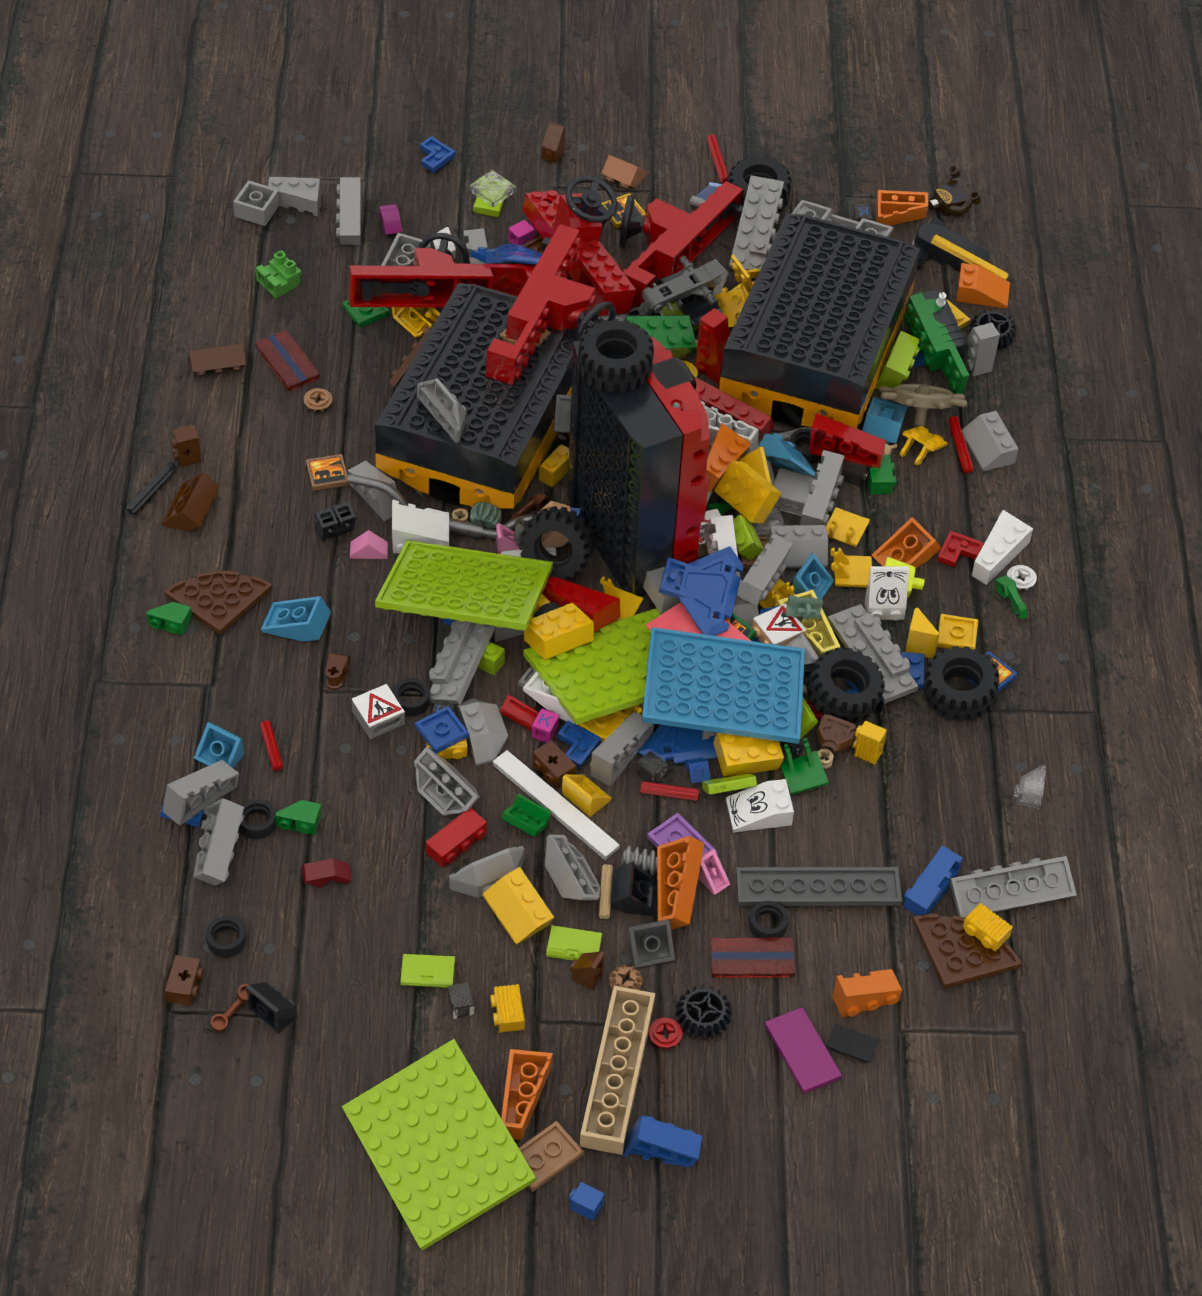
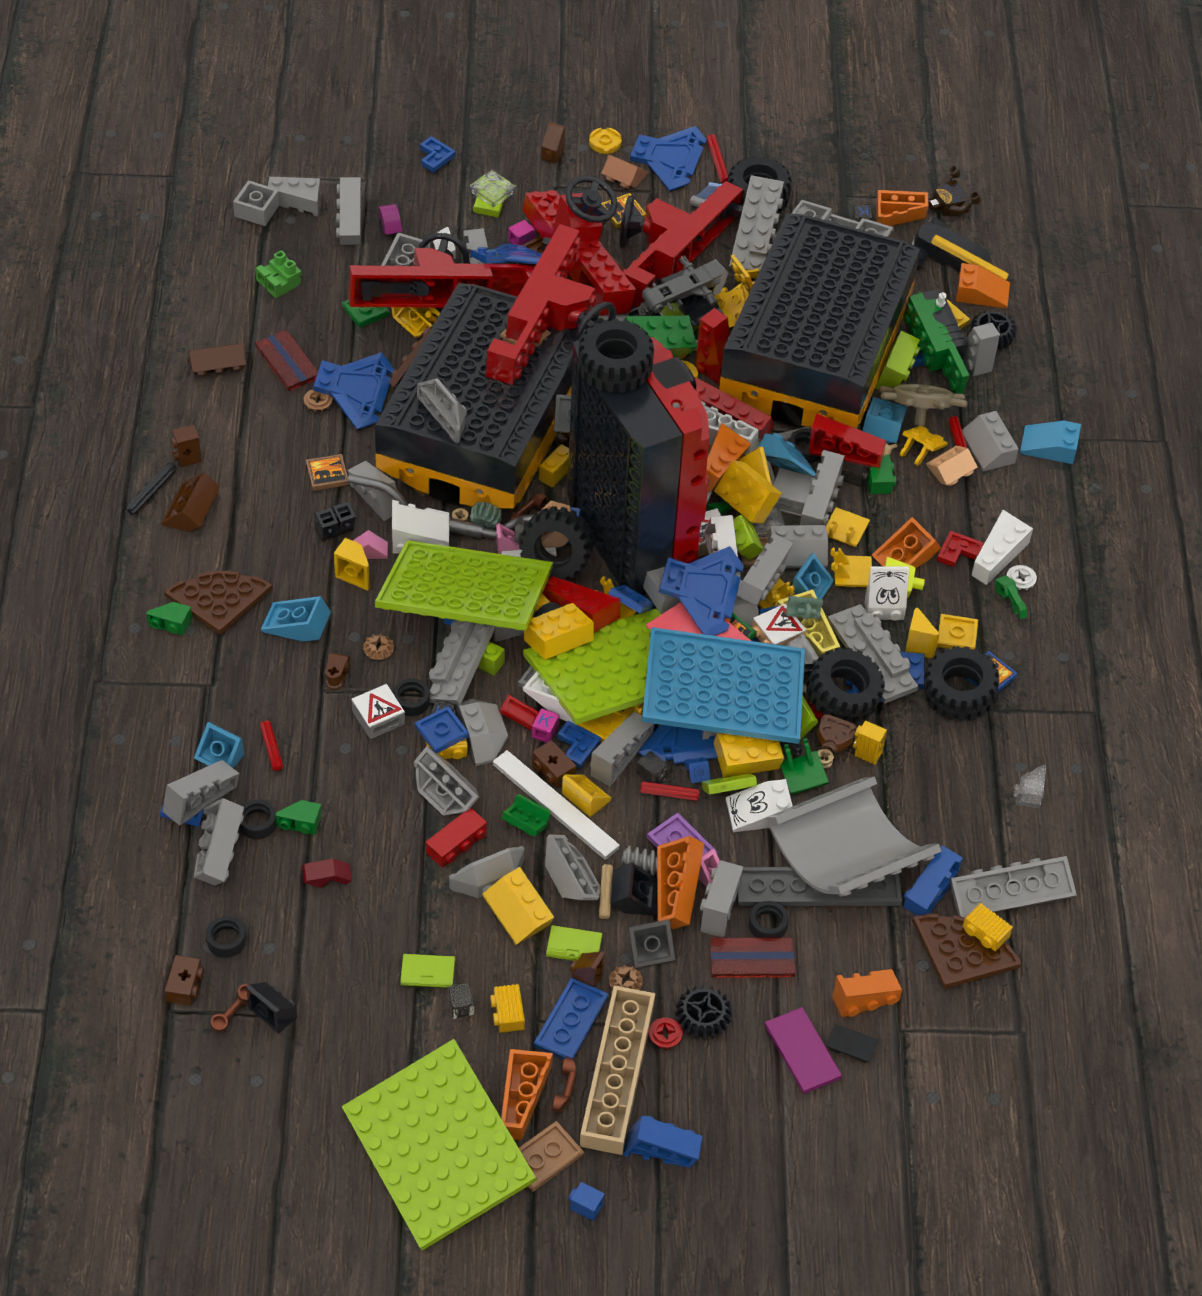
none -> blue plate [313,352,394,430]
none -> yellow slope [334,538,370,591]
none -> medium nougat gear [363,633,394,660]
none -> blue tile [534,977,609,1060]
none -> copper bar [552,1057,577,1112]
none -> yellow tile [589,128,622,154]
none -> blue tile [608,585,654,613]
none -> blue plate [630,126,707,191]
none -> light grey wedge [700,860,743,938]
none -> light grey panel [766,777,941,897]
none -> light nougat slope [926,446,977,486]
none -> dark azure slope [1020,421,1081,464]

